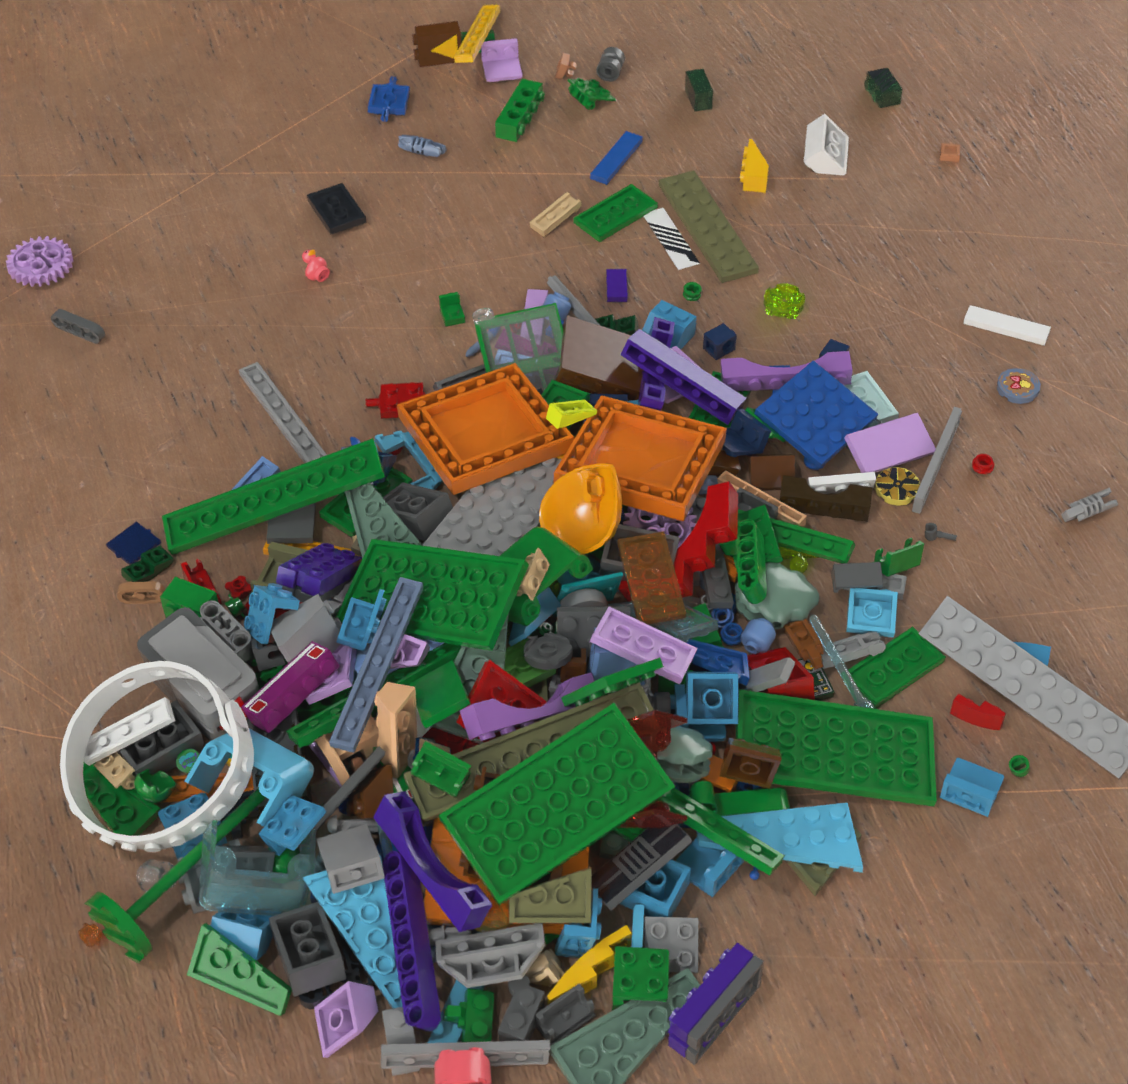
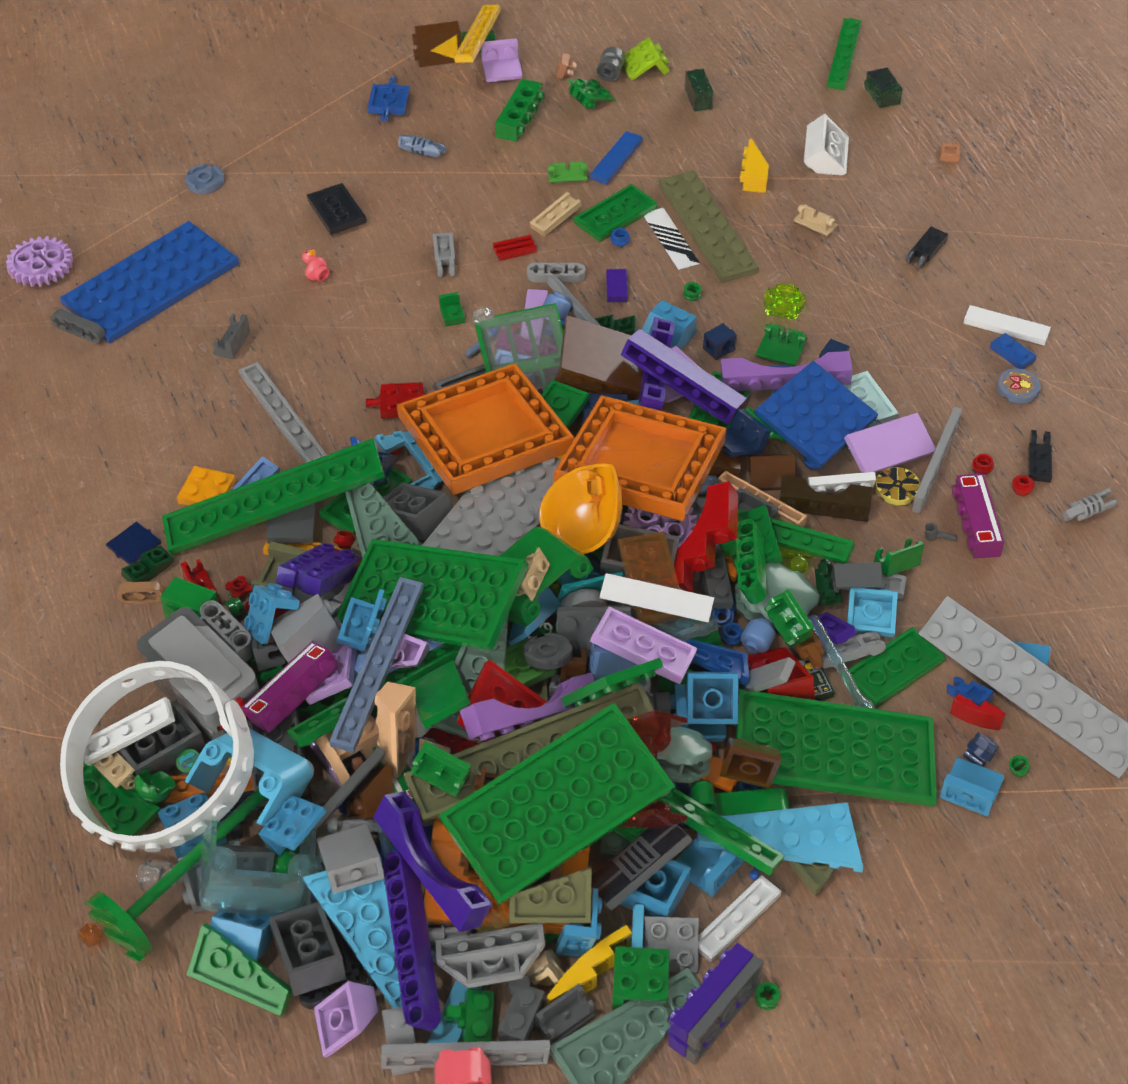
neon yellow slope [546,400,597,429] -> none
none -> blue plate [59,221,239,343]
none -> light orange plate [177,466,236,506]
none -> sand blue tile [185,164,224,194]
none -> dark grey hinge [214,314,250,359]
none -> red plate [333,531,356,549]
none -> light grey hinge [433,232,455,277]
none -> red tile [493,234,537,261]
none -> light grey beam [527,263,585,283]
none -> bright green hinge [548,161,588,183]
none -> white sticker [599,573,714,622]
none -> blue plate [611,228,630,246]
none -> lime bracket [623,37,670,80]
none -> white tile [698,875,782,963]
none -> green hinge [755,323,808,367]
none -> green bush [755,982,780,1010]
none -> green hinge [765,589,814,648]
none -> tan hinge [793,204,838,236]
none -> dark purple plate [810,612,856,645]
none -> dark green hinge [815,559,842,607]
none -> green plate [826,18,862,91]
none -> black hinge [906,227,948,268]
none -> blue plate [947,677,993,706]
none -> magenta brick [952,473,1004,559]
none -> dark blue piece [963,732,998,767]
none -> blue plate [990,333,1037,369]
none -> red plate [1012,475,1035,496]
none -> black hinge [1028,430,1052,483]

